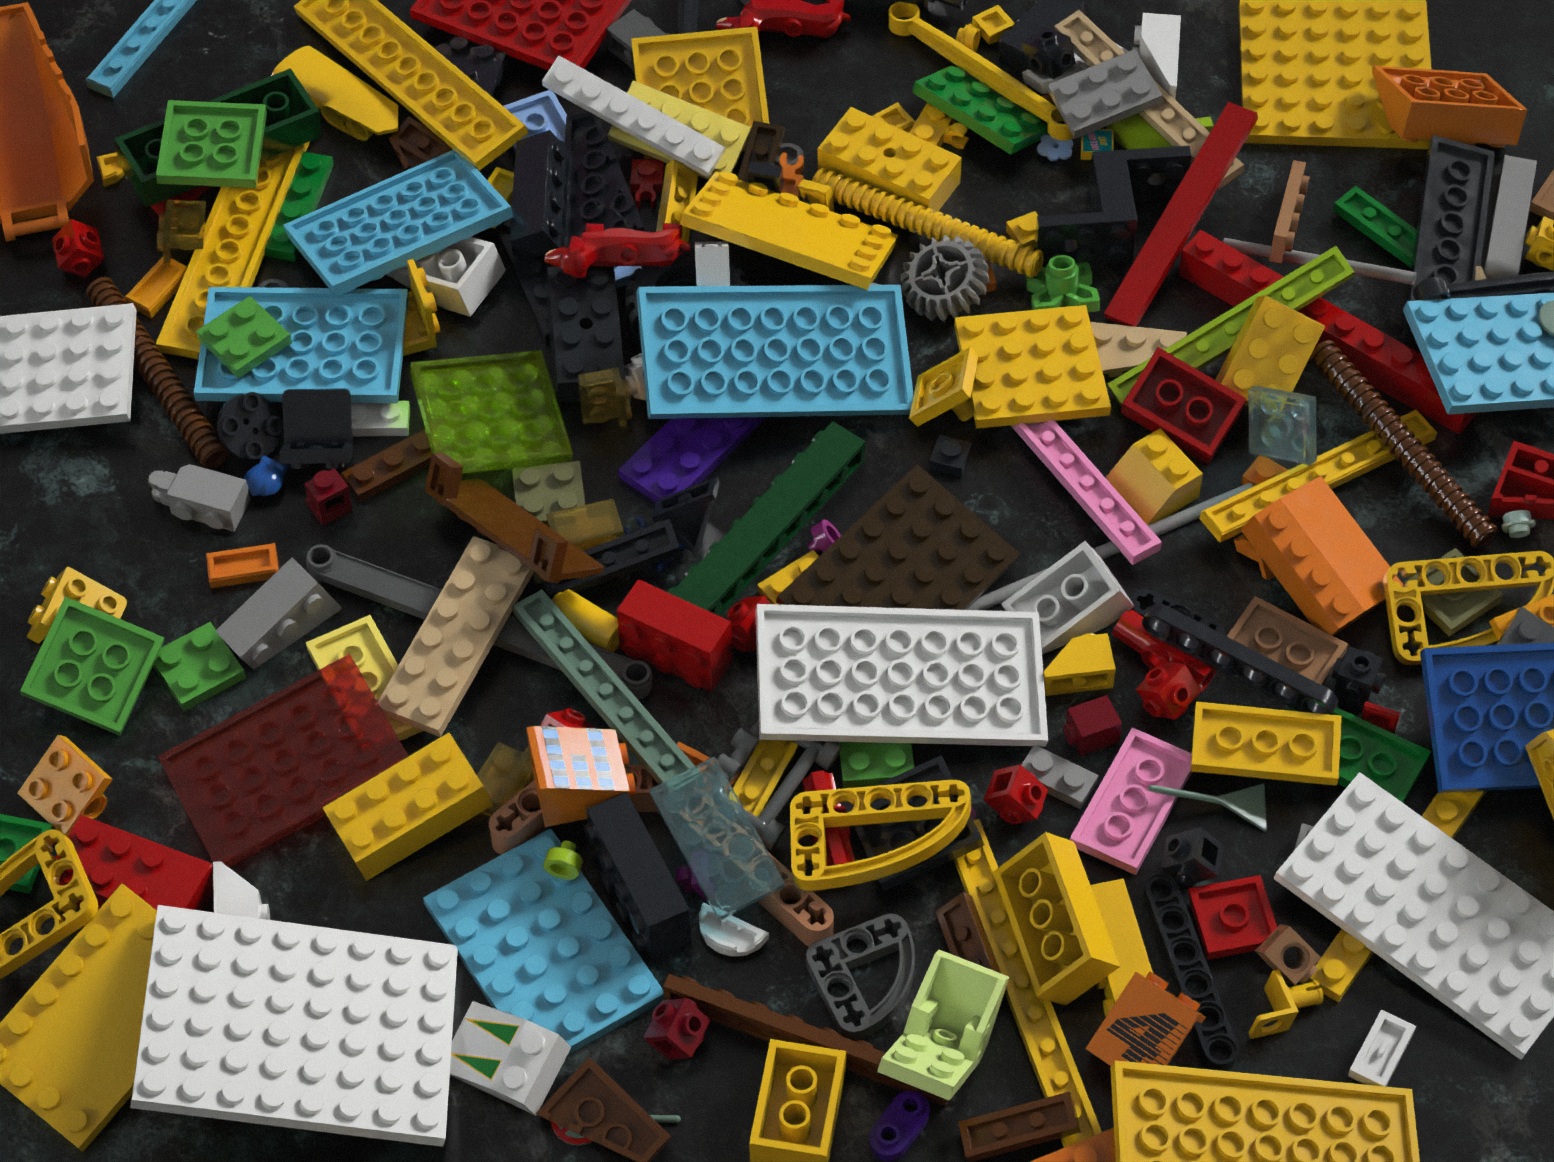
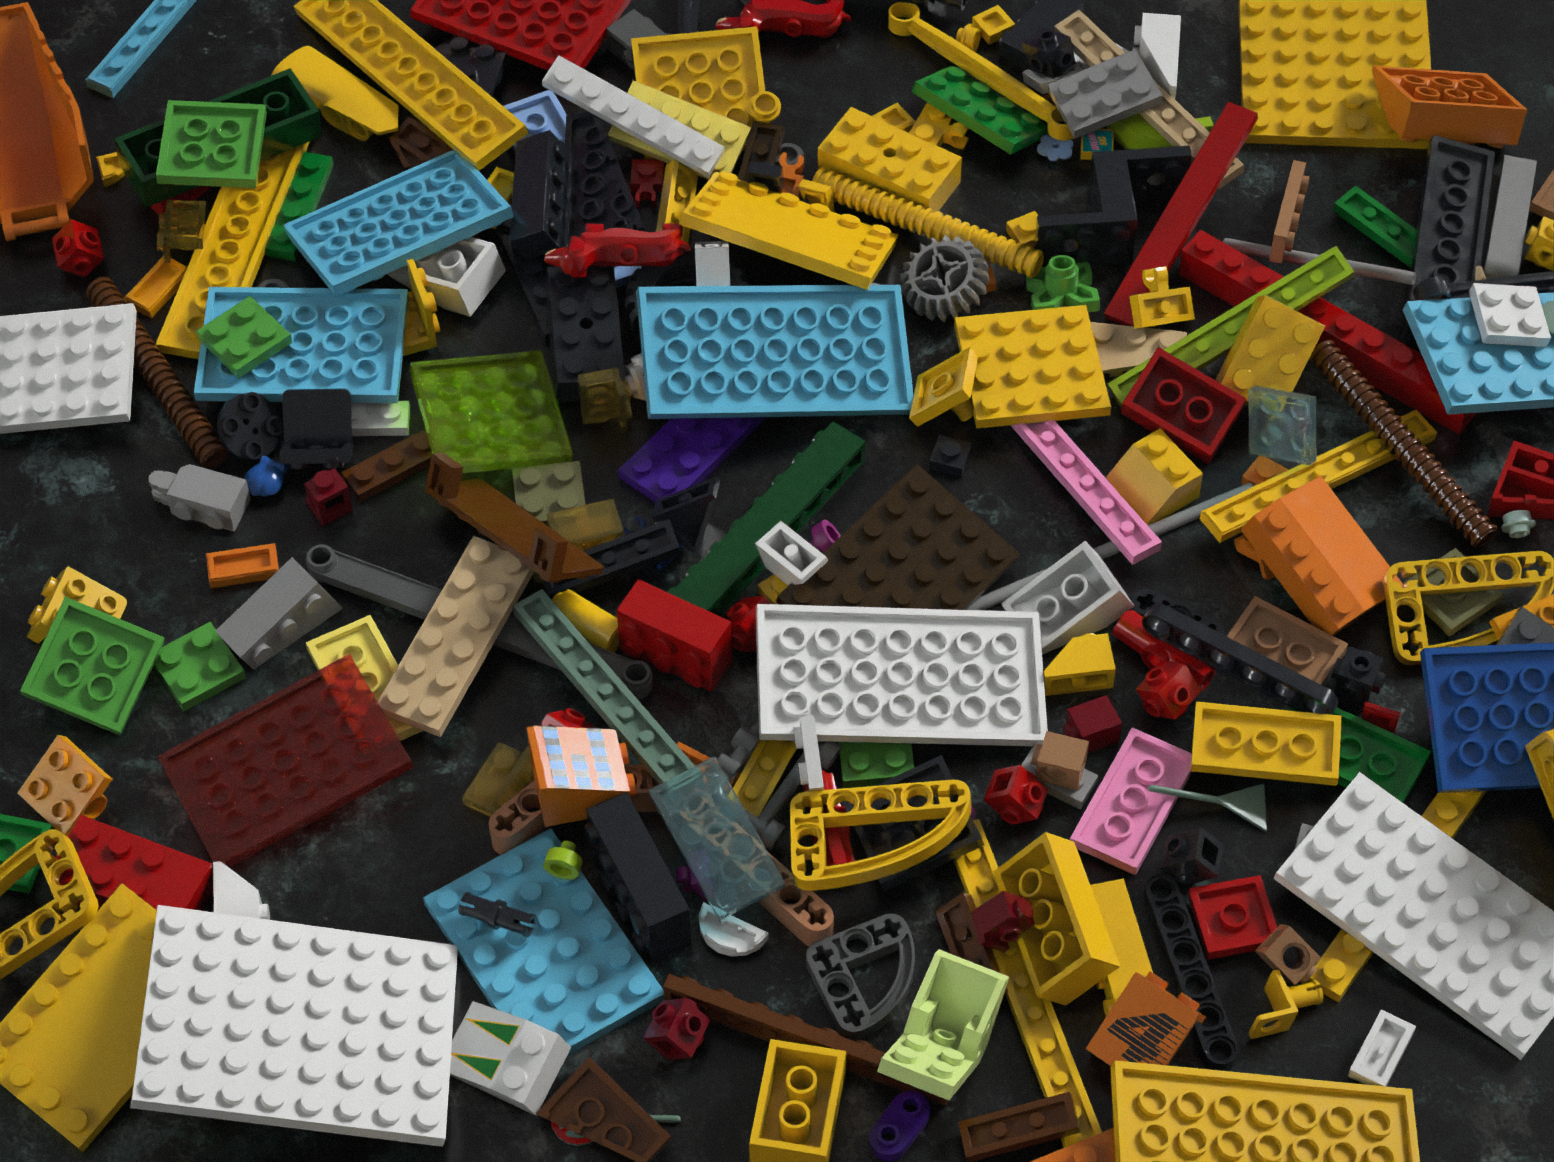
yellow brick [323,733,492,881] -> none
none -> black pin [458,892,536,937]
none -> yellow plate [749,91,781,123]
none -> white slope [755,521,828,585]
none -> white plate [793,715,824,791]
none -> dark red brick [971,891,1035,952]
none -> medium nougat brick [1031,731,1089,790]
none -> yellow plate [1129,267,1195,329]
none -> white plate [1469,283,1551,347]

